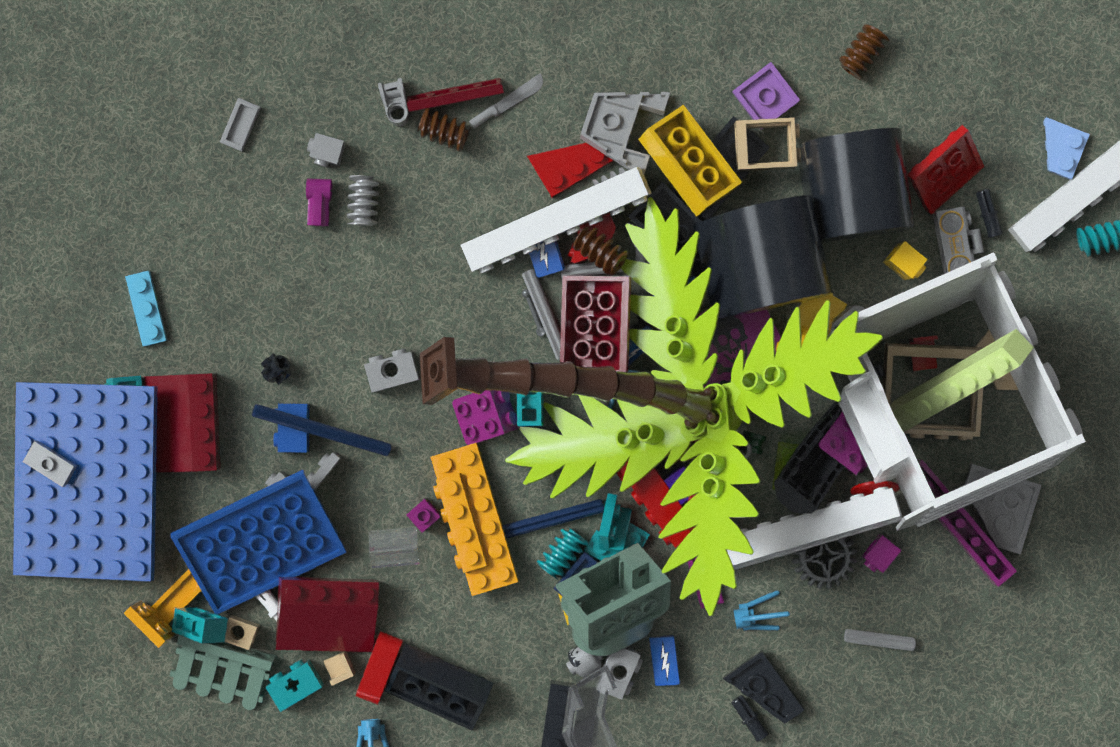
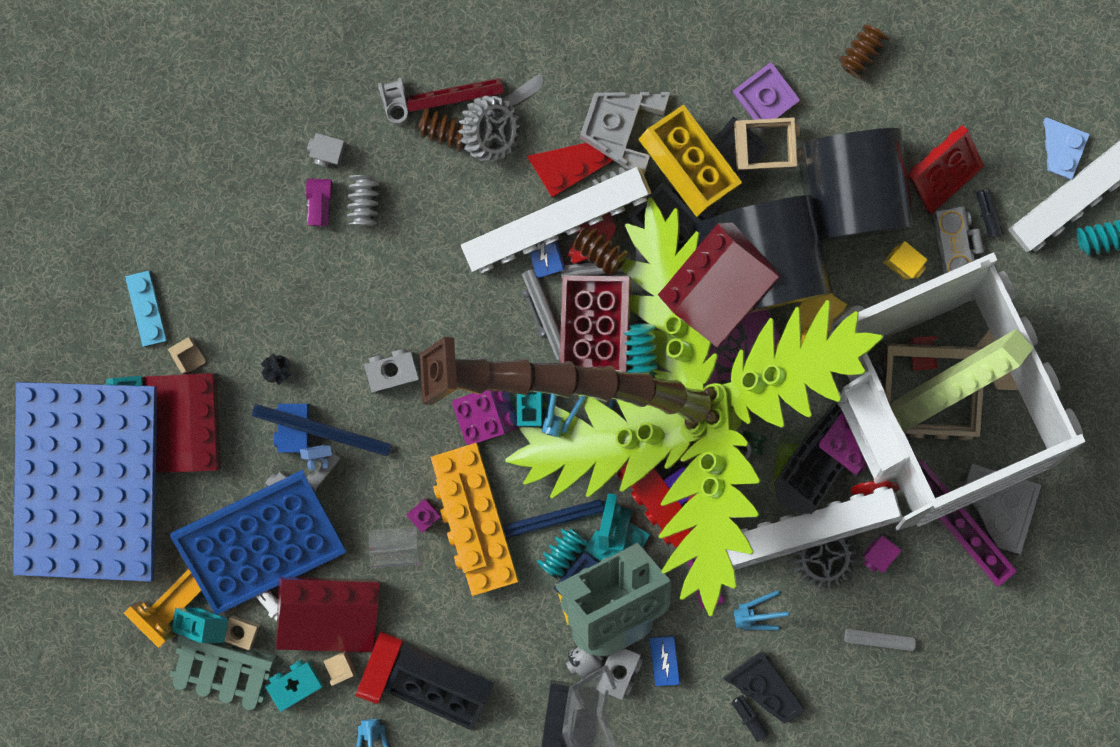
light grey plate [23,441,77,487] -> none
light grey tile [220,98,261,152] -> none
none -> tan panel [168,337,206,374]
none -> medium blue tile [300,445,332,471]
none -> light grey gear [458,96,520,162]
none -> dark azure plant [542,394,586,438]
none -> teal piece [624,324,657,376]
none -> slope [658,223,781,347]

